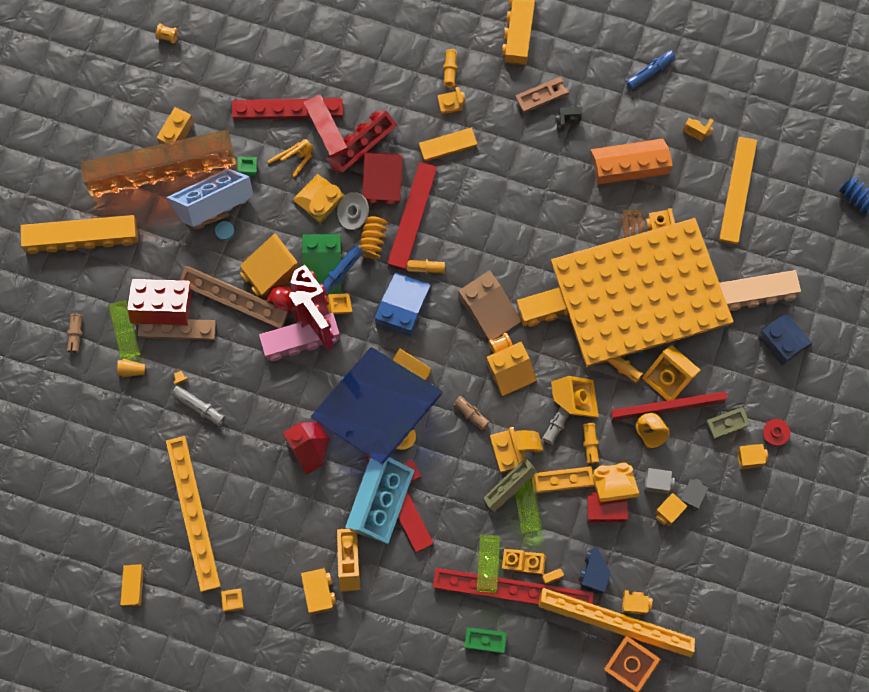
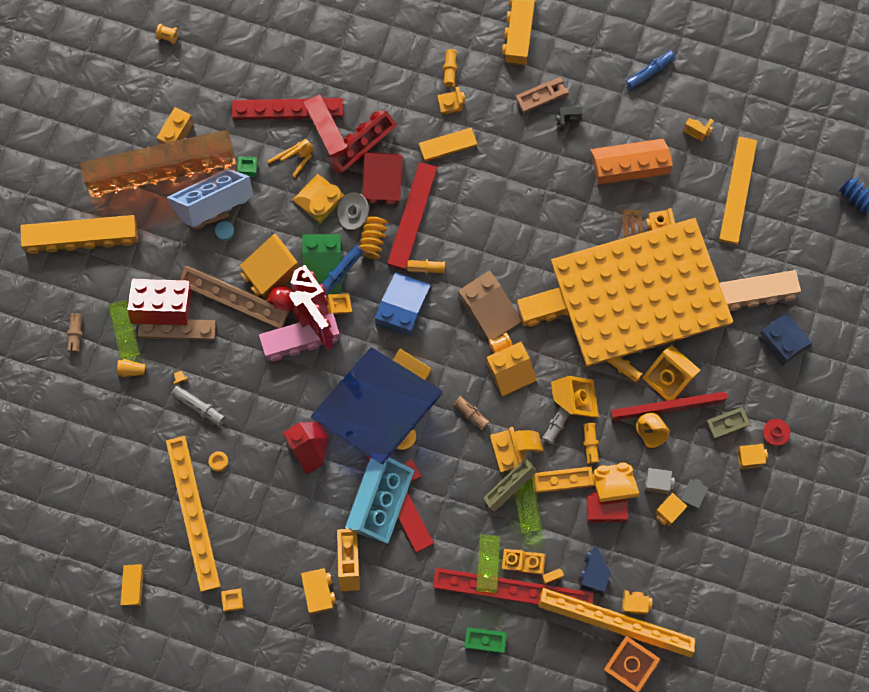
none -> light orange tile [209,452,229,472]

